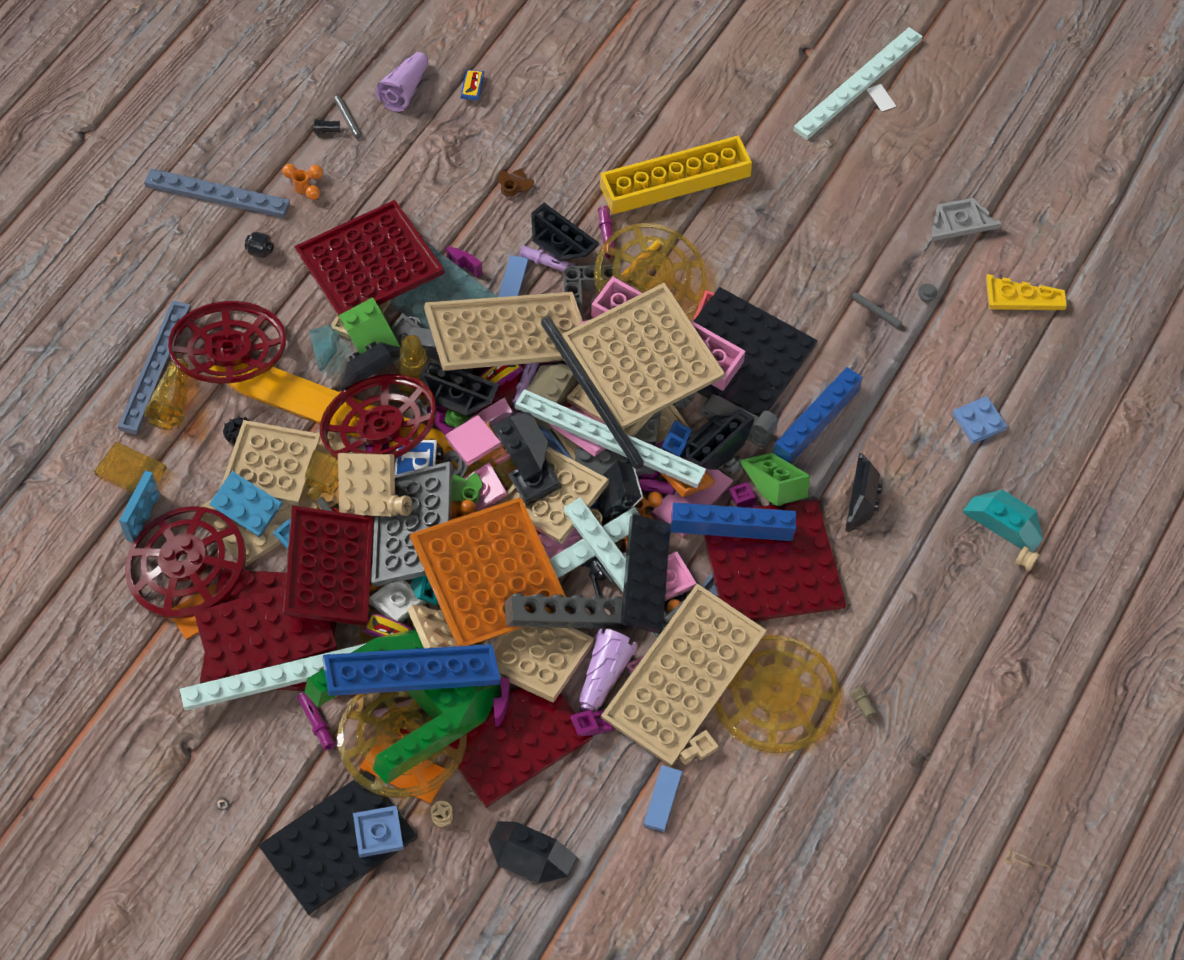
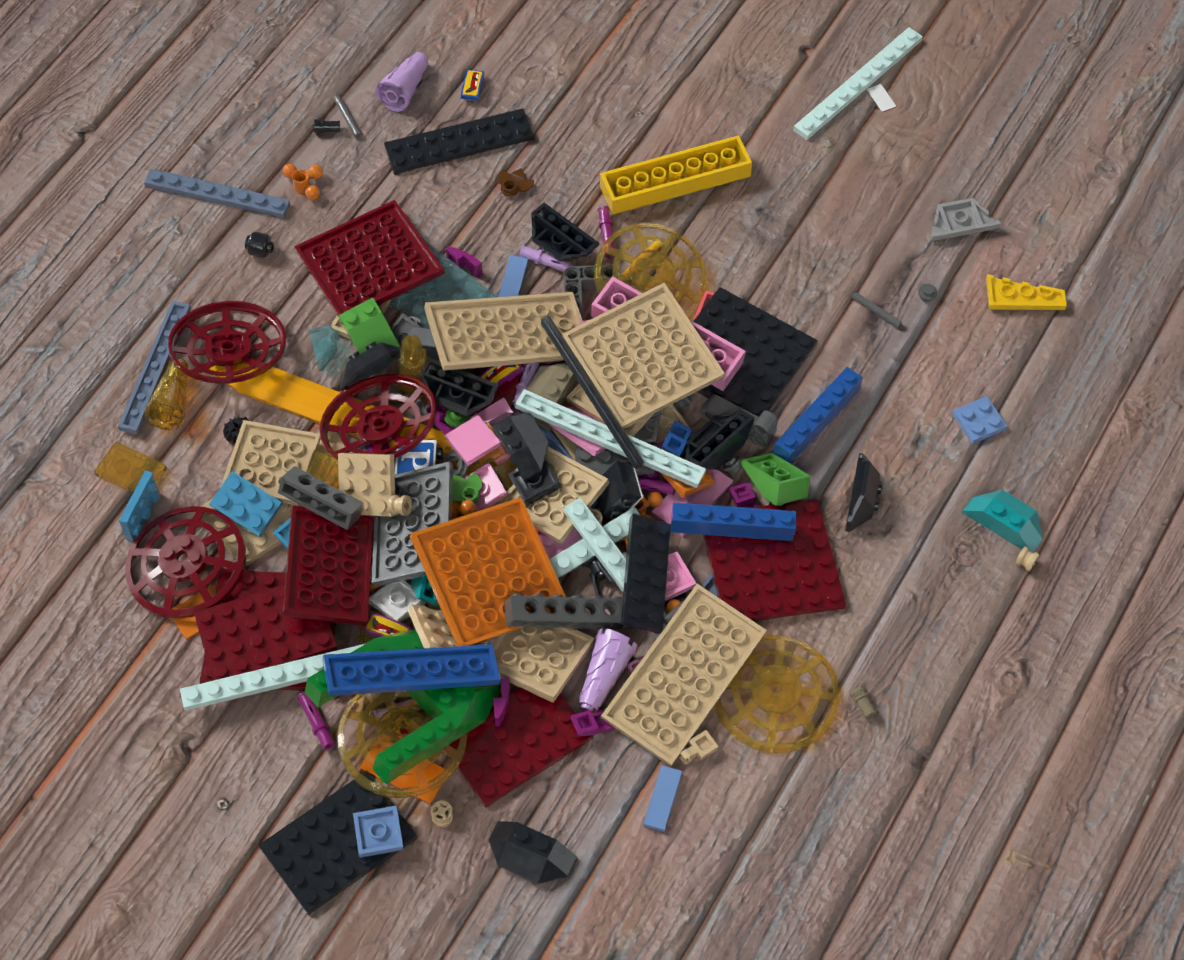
none -> dark grey brick [278,466,364,530]
none -> black plate [384,108,534,174]

